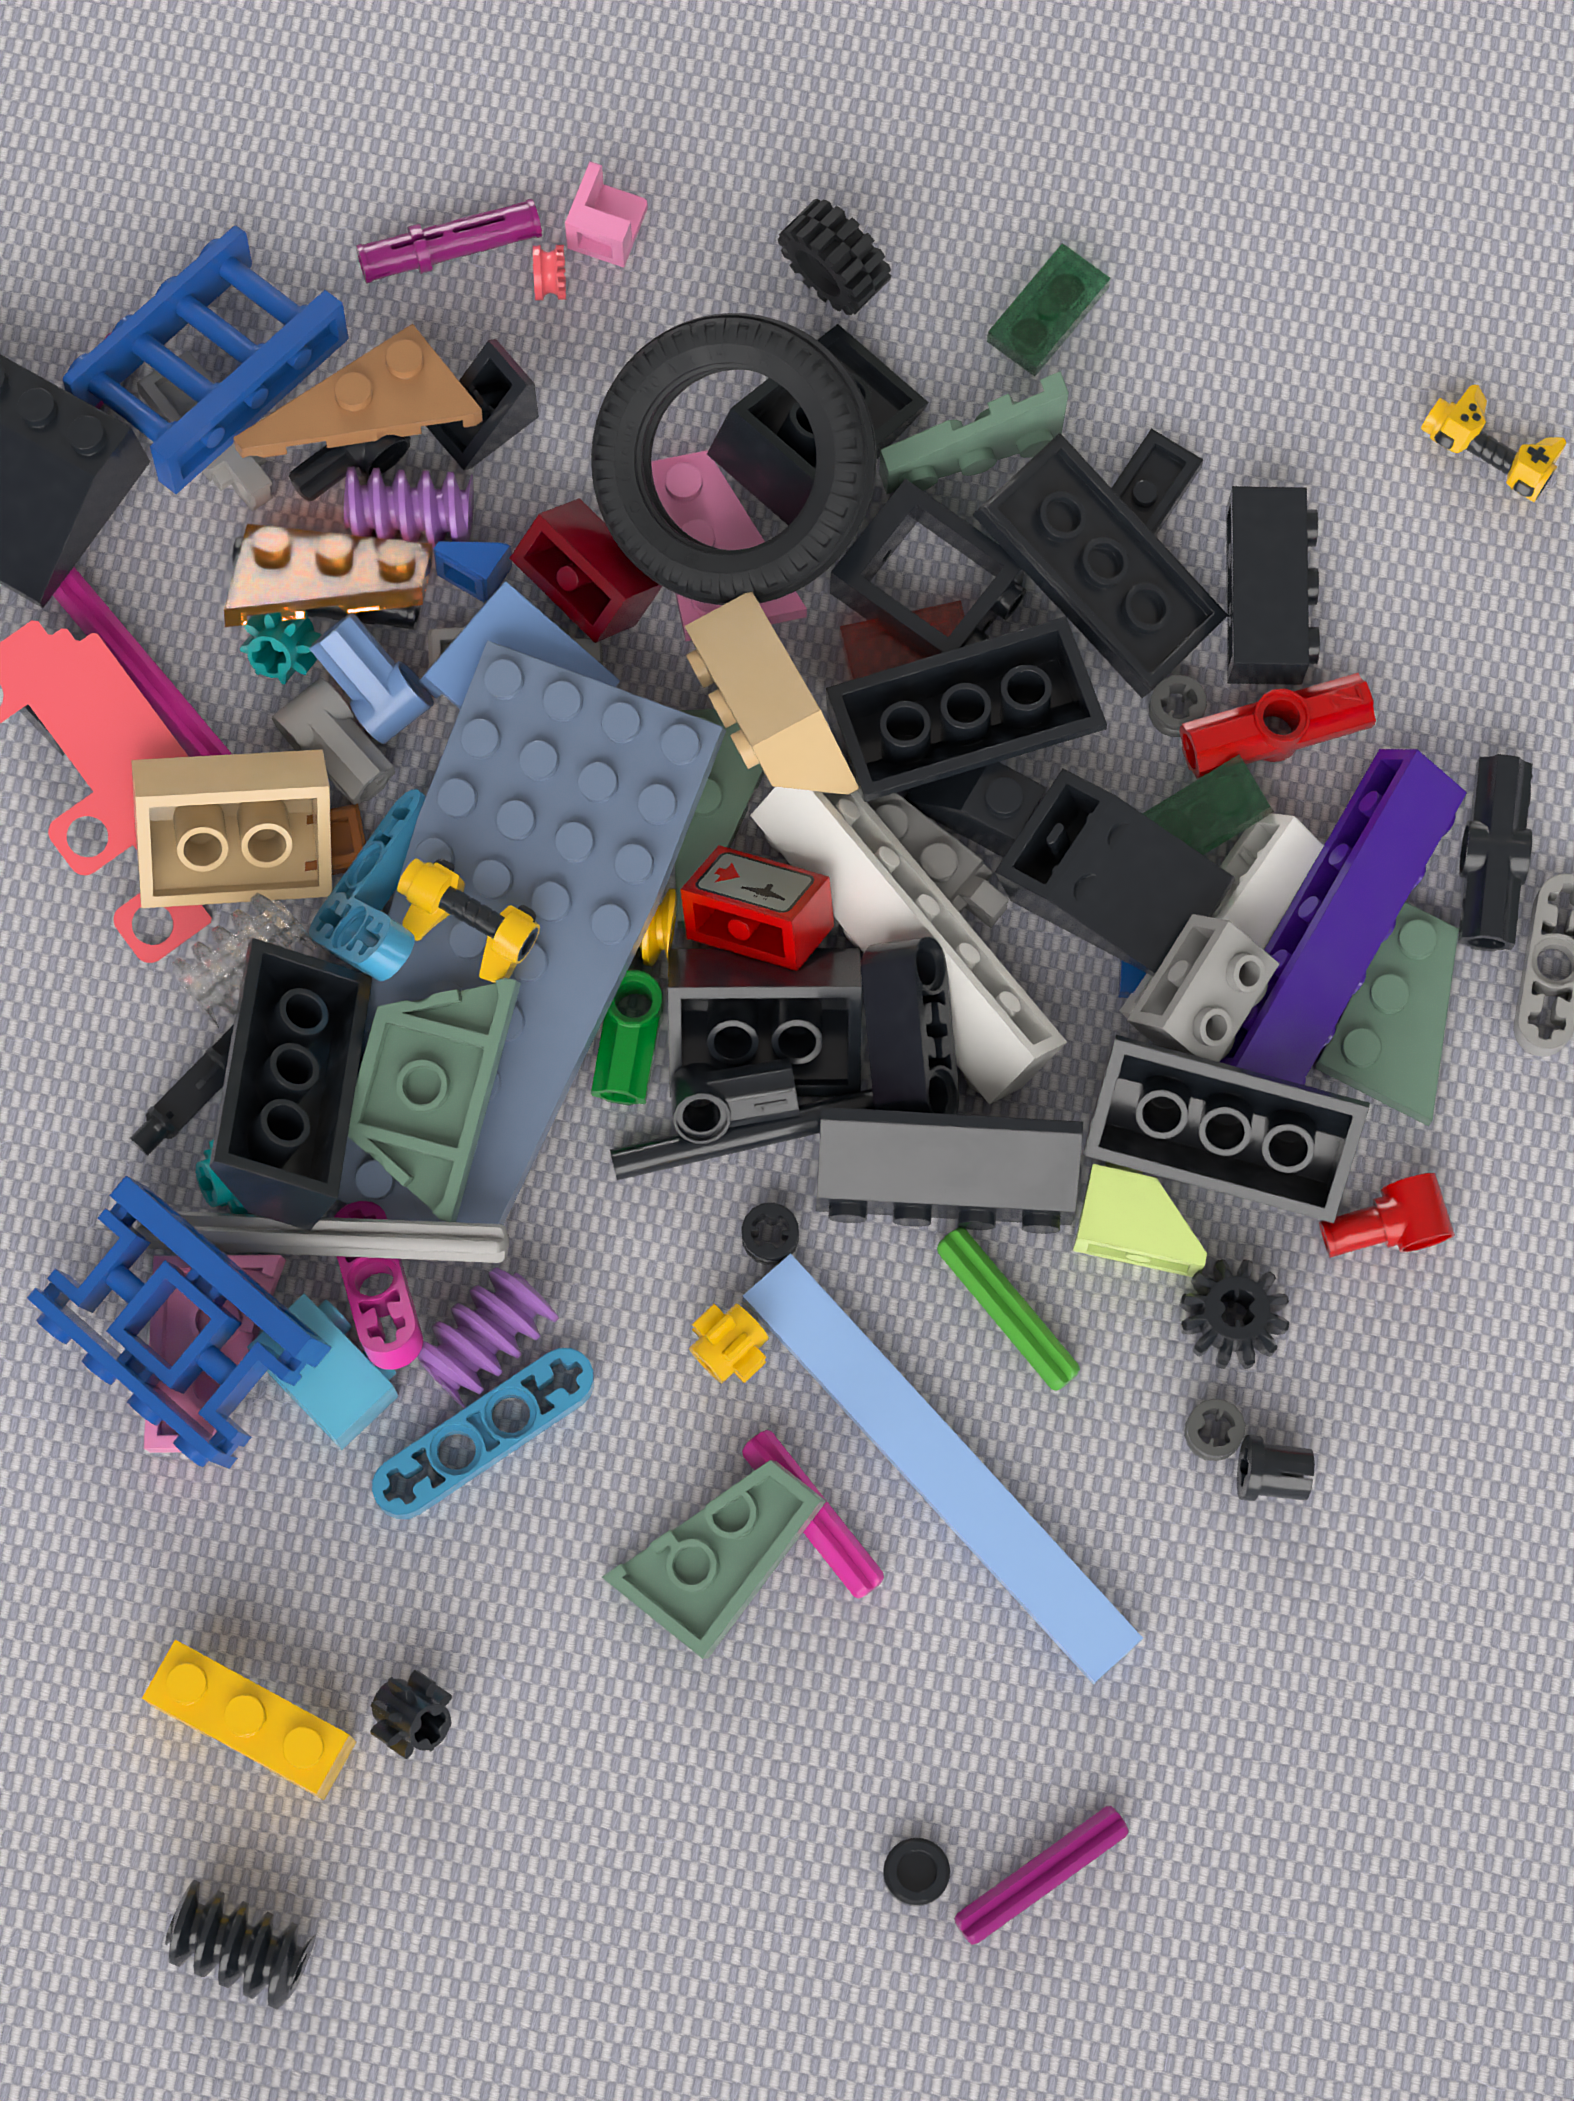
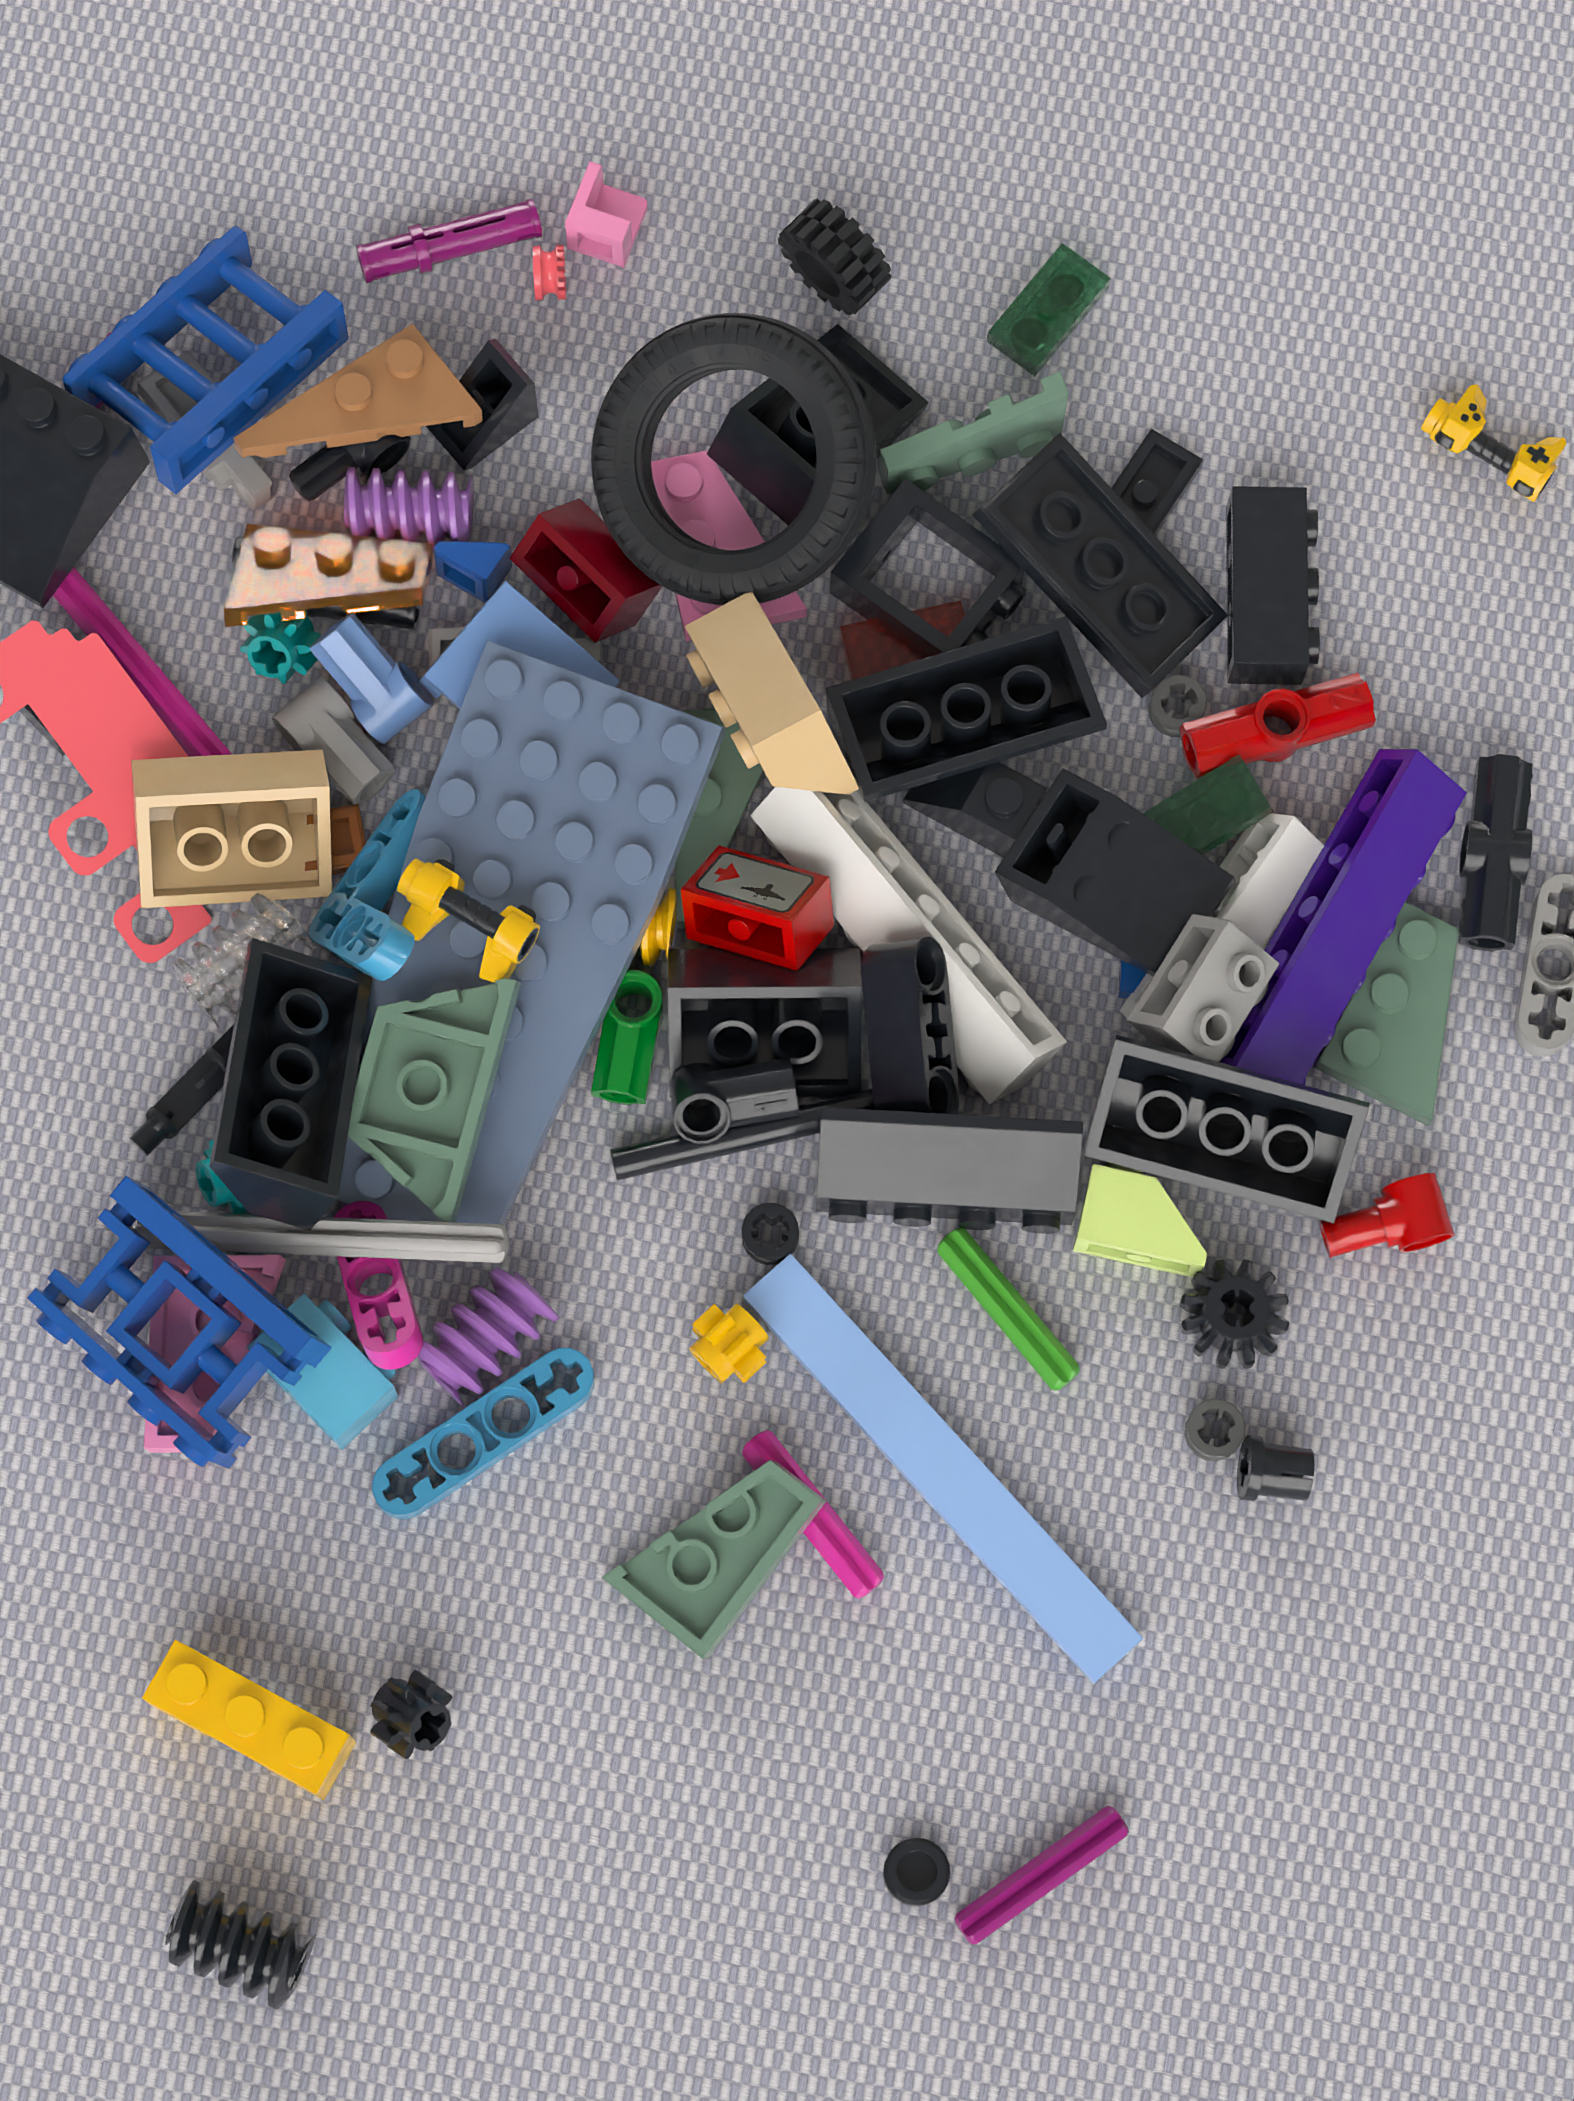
light grey hinge [868,793,1009,928] -> none

